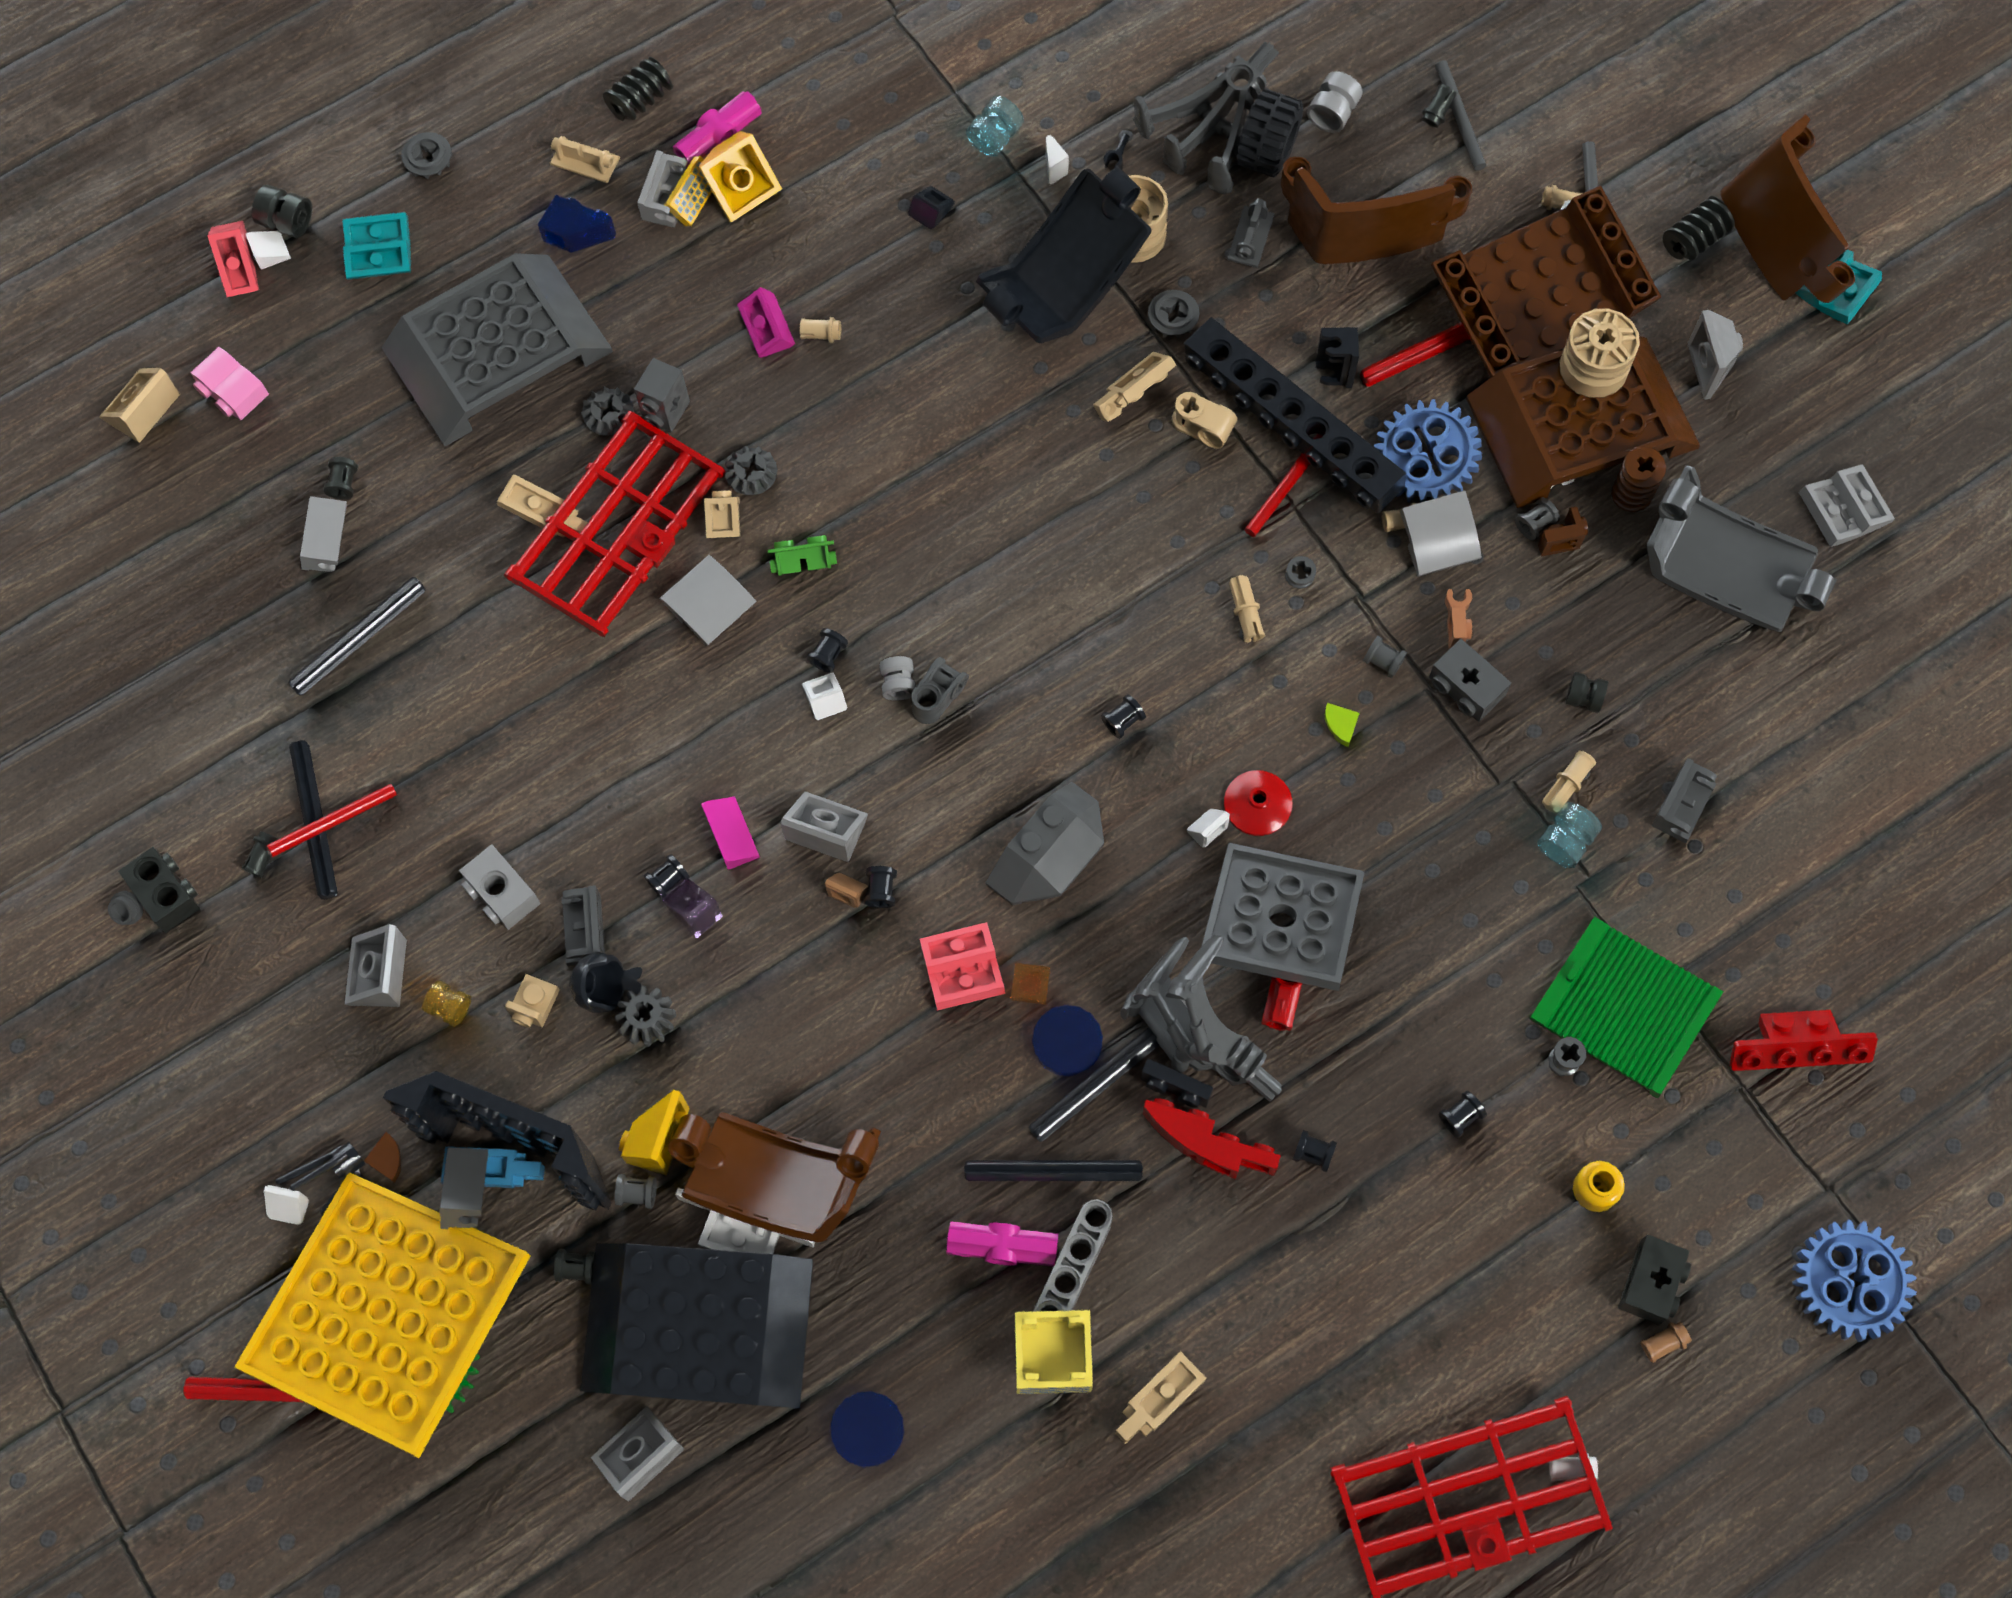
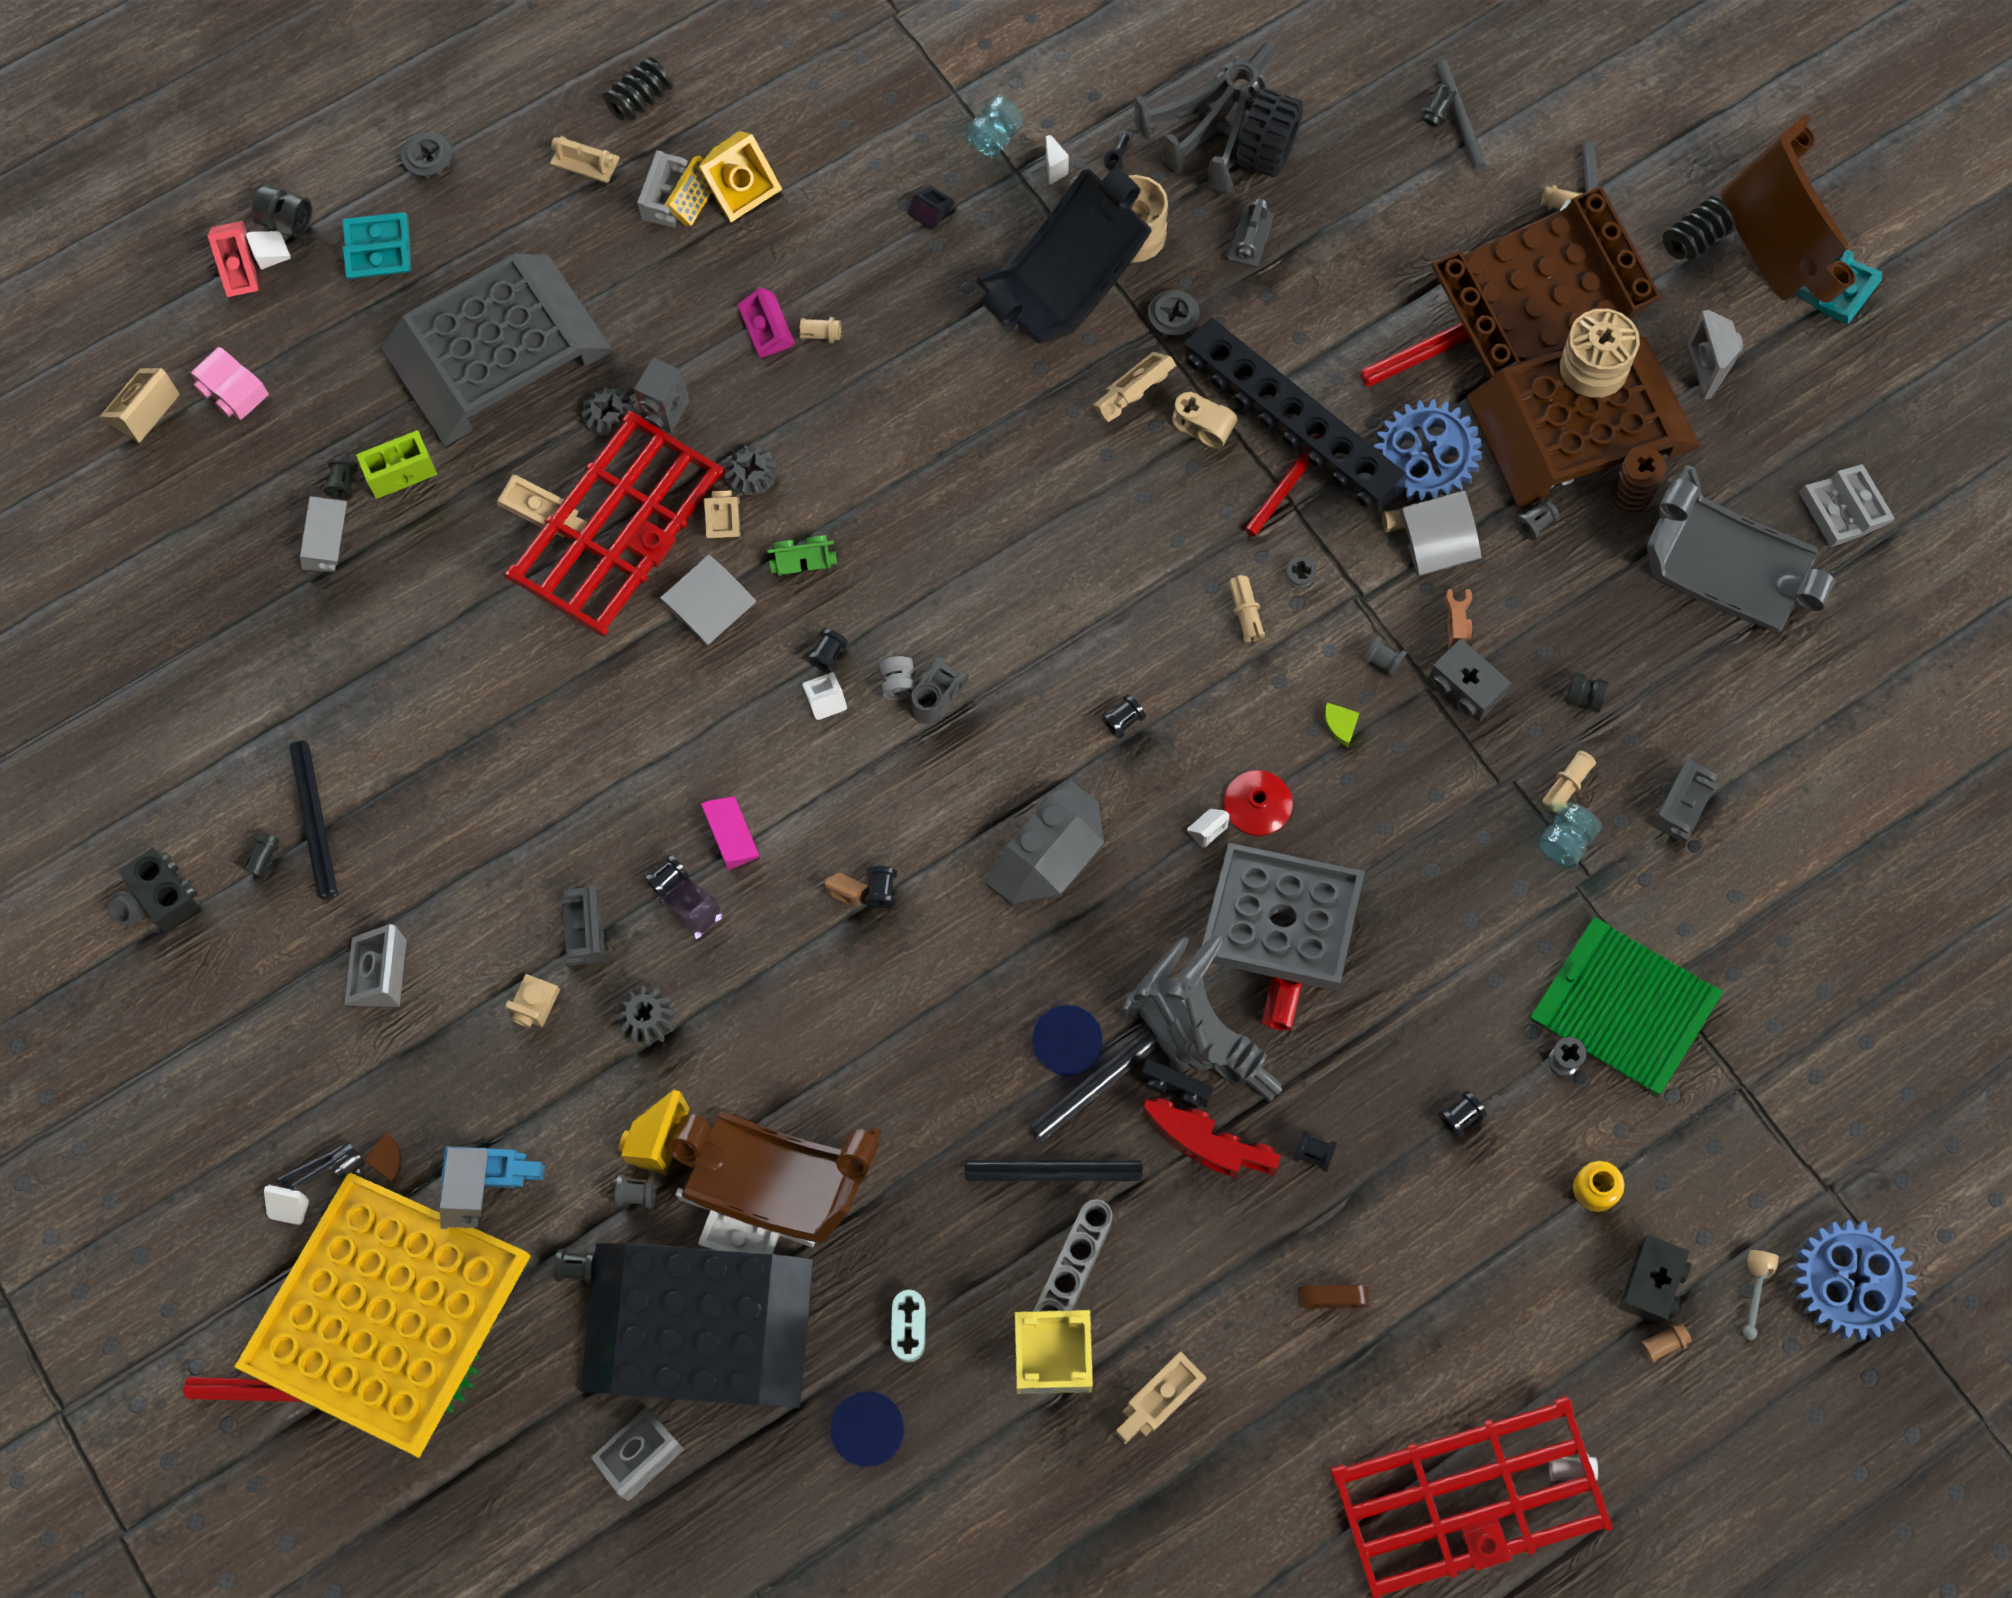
red bar [266,784,397,858] -> none
axle [288,577,425,696] -> none
black slope [383,1071,612,1211] -> none
clear yellow wheel [422,980,471,1027] -> none
light grey brick [459,844,541,930] -> none
clear blue slope [538,195,616,253] -> none
black hat [569,953,643,1013] -> none
dark pink piece [673,91,762,168] -> none
light grey slope [781,792,868,862] -> none
coral slope [920,922,1005,1011] -> none
dark pink piece [946,1221,1058,1267] -> none
clear orange plate [1011,963,1050,1004] -> none
reddish brown panel [1280,156,1472,264] -> none
light grey wheel [1307,71,1363,133] -> none
black hinge [1315,327,1359,388] -> none
reddish brown bracket [1538,506,1588,557] -> none
red bracket [1730,1009,1878,1071] -> none
none -> lime brick [356,430,438,499]
none -> light aqua beam [891,1290,926,1362]
none -> reddish brown beam [1298,1285,1369,1309]
none -> hinge [1742,1250,1779,1340]

